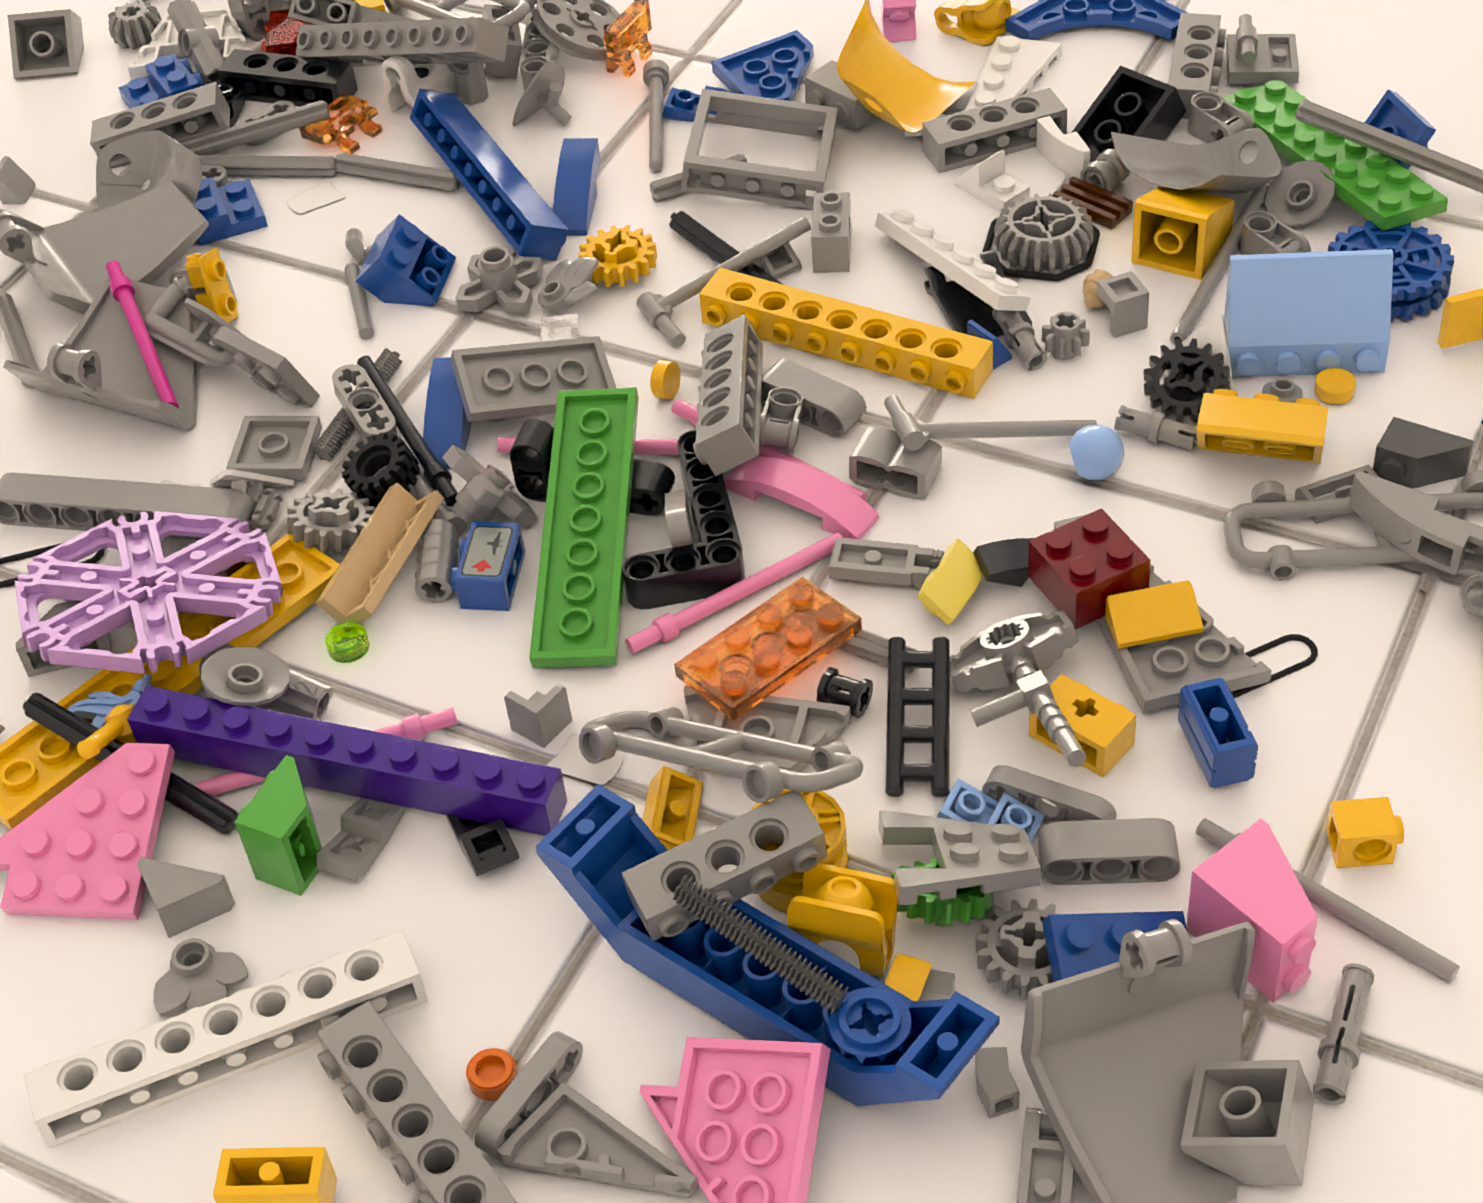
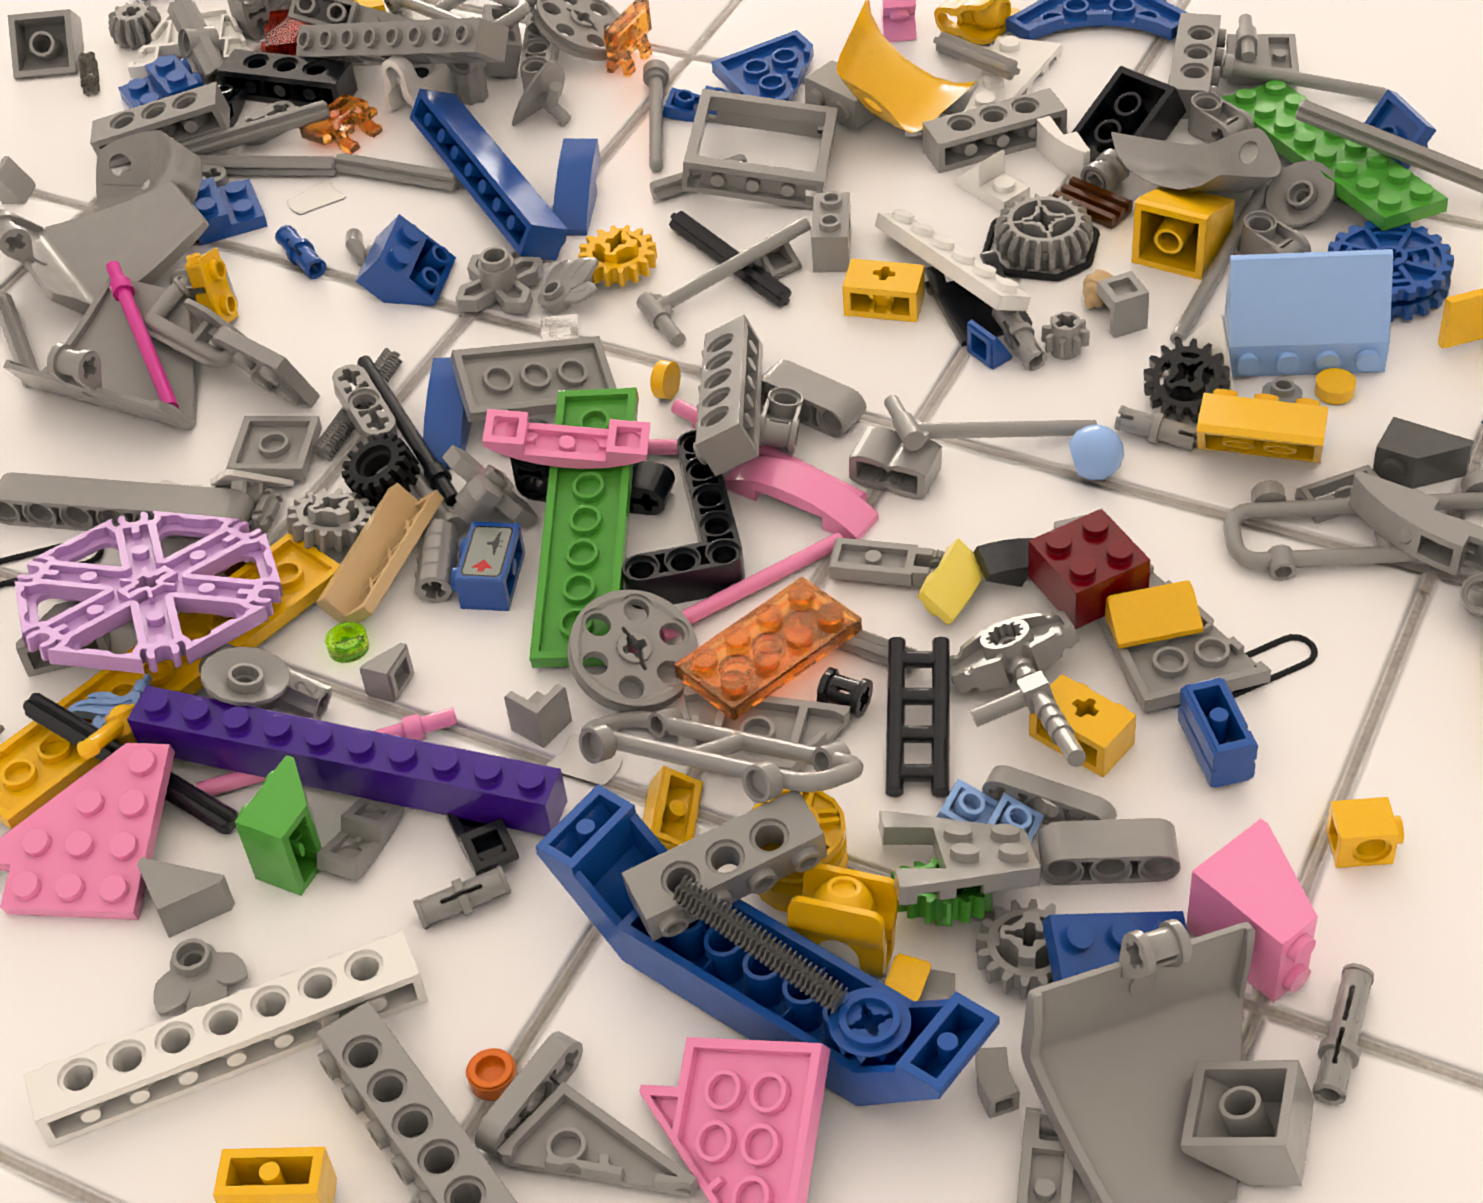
light grey bar [344,263,374,340] -> none
light grey beam [665,490,693,548] -> none
yellow brick [699,268,993,399] -> none
light grey bar [1196,818,1460,983] -> none
none -> clear smoke axle [78,51,100,97]
none -> blue pin [275,225,326,279]
none -> light grey slope [360,643,415,703]
none -> light grey pin [413,865,511,929]
none -> bright pink slope [482,409,650,469]
none -> light grey wedge [567,590,699,712]
none -> yellow brick [842,259,925,322]
none -> light grey axle [933,32,1020,80]
none -> light grey bar [1221,54,1388,101]

